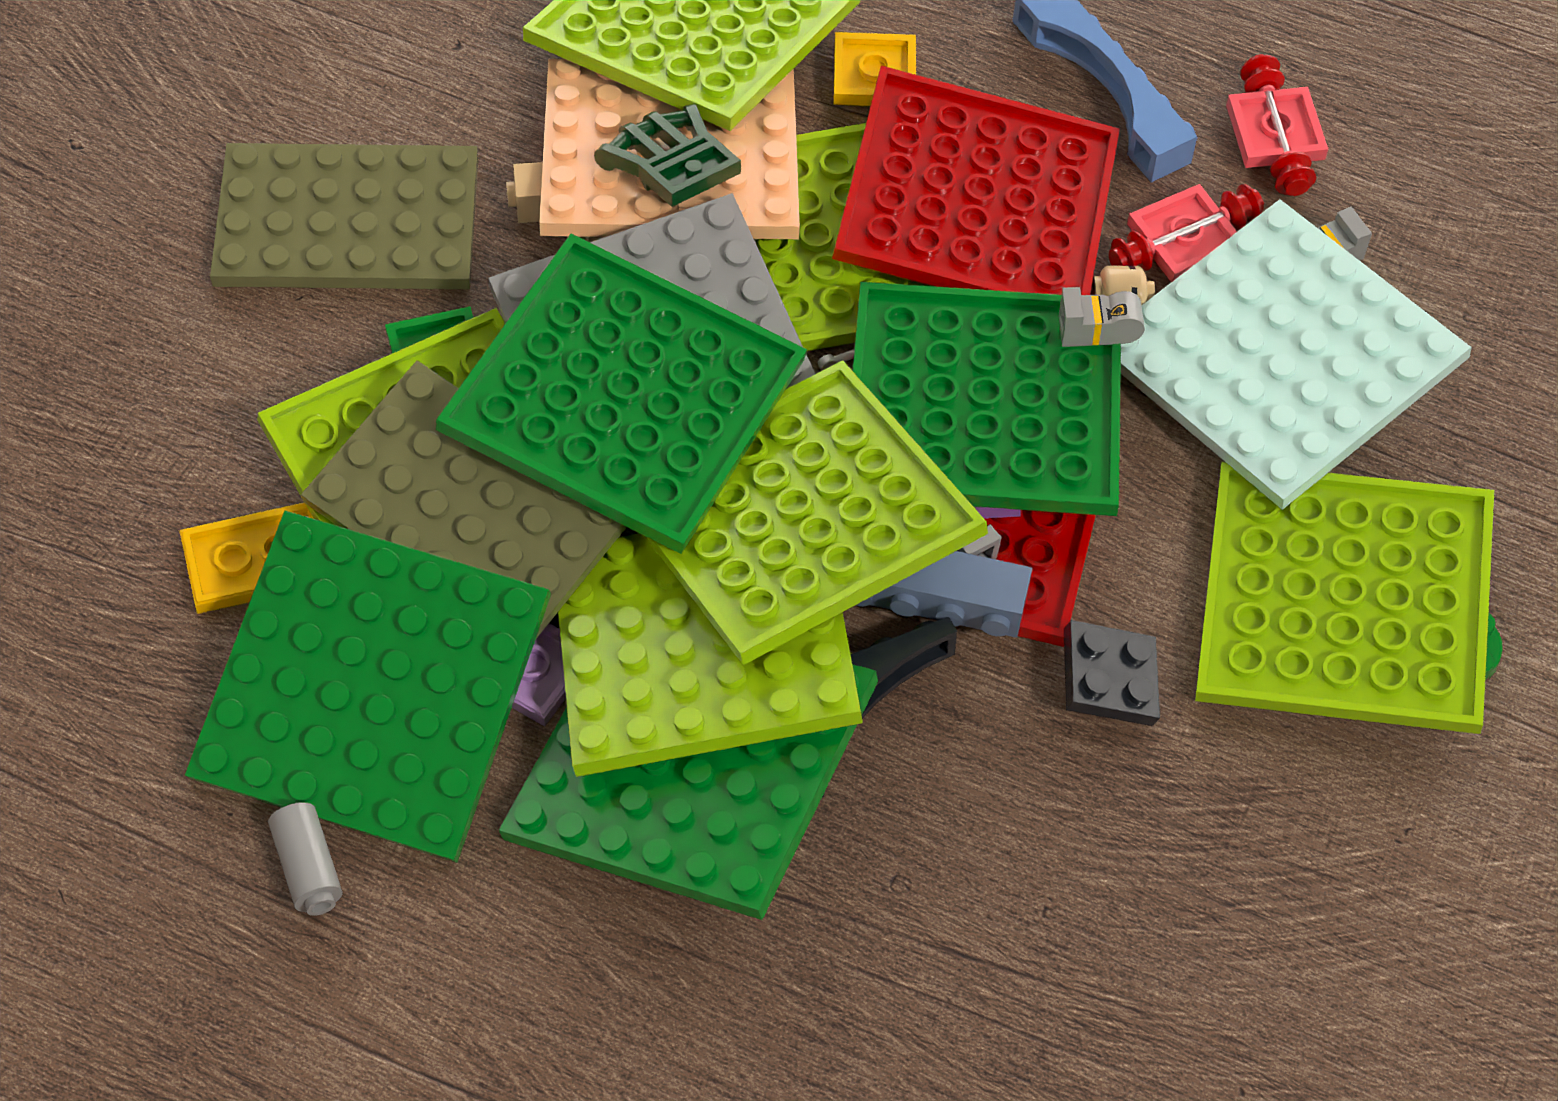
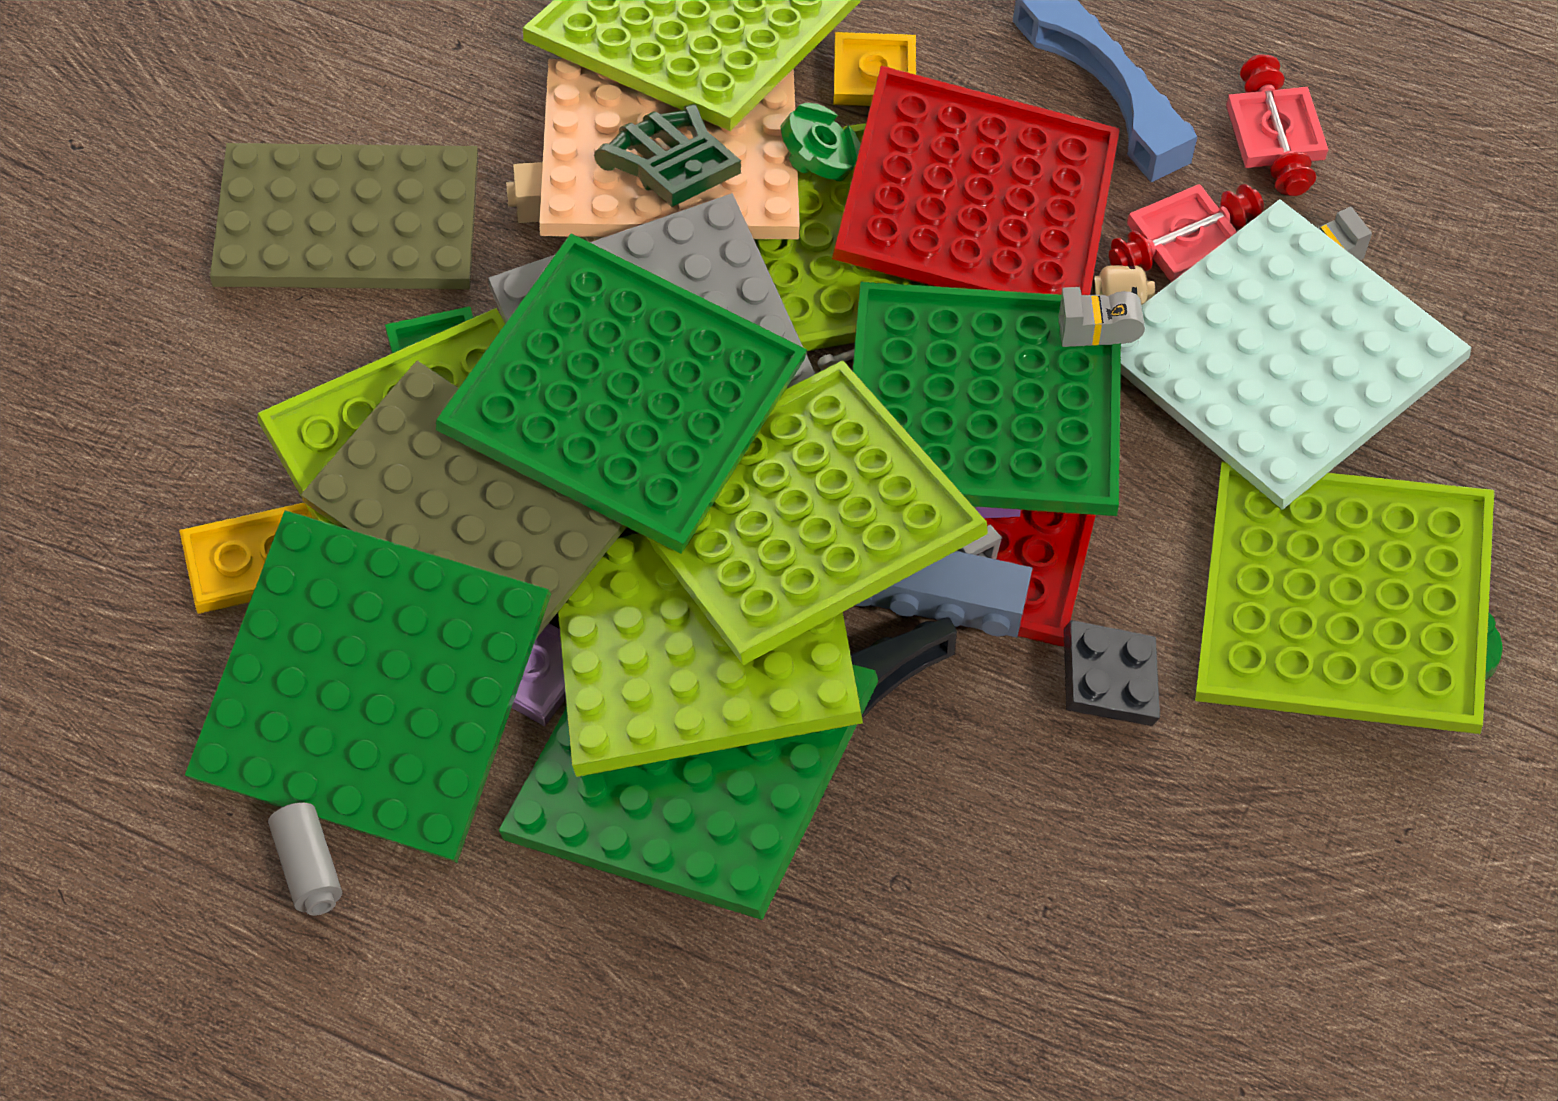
none -> green plate [780,103,861,182]

